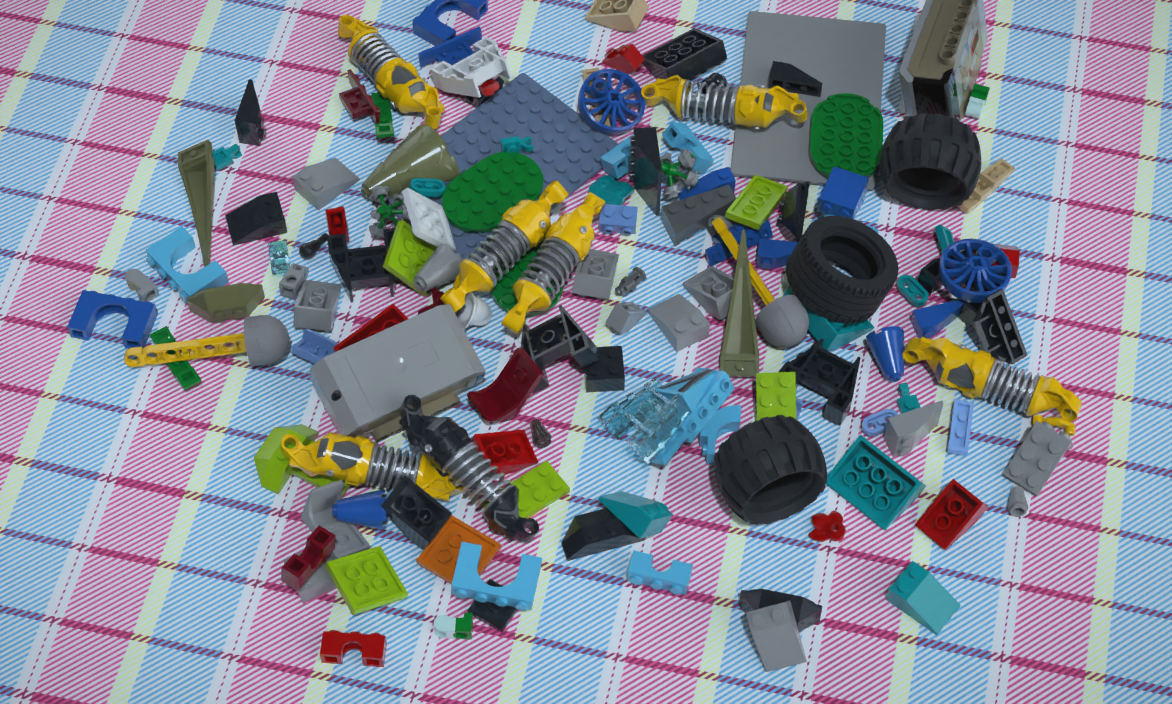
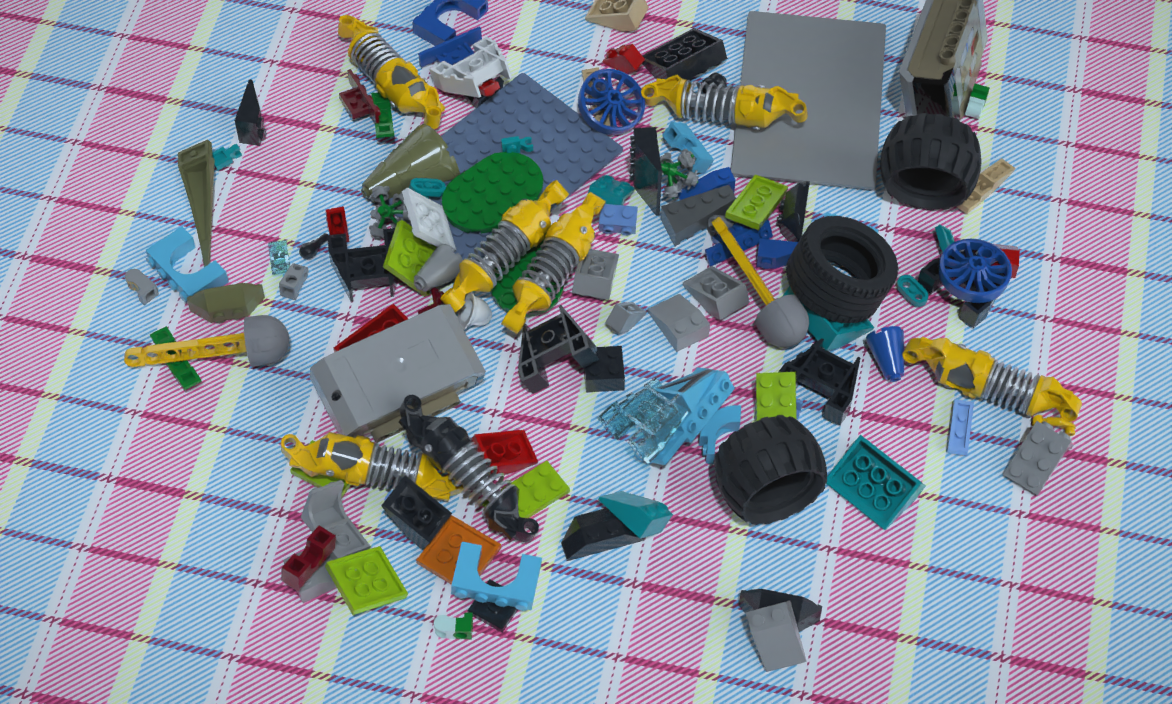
blue arch [67,290,158,349] -> none
black slope [225,191,287,246] -> none
lime wedge [254,424,319,495] -> none
medium blue bracket [291,328,338,364] -> none
light grey slope [293,158,360,211] -> none
light grey slope [293,280,342,332] -> none
red arch [320,630,387,667] -> none
blue cone [332,489,386,530] -> none
dark red bracket [467,348,544,421] -> none
clear smoke cone [530,419,551,448] -> none
medium azure arch [600,134,633,179] -> none
dark grey piece [615,267,647,296] -> none
medium azure arch [627,550,693,595] -> none
olive plate [720,229,760,377] -> none
black slope [768,61,823,97] -> none
red plate [808,510,846,542] -> none
green plate [809,93,883,178] -> none
blue slope [817,166,869,219] -> none
light blue plate [862,409,898,436] -> none
light grey slope [883,400,944,457] -> none
teal slope [886,561,961,635] -> none
teal plate [896,382,920,414] -> none
blue slope [910,299,966,338] -> none
red slope [915,479,989,550] -> none
black wedge [972,288,1028,365] -> none
light grey cone [1008,486,1029,517] -> none

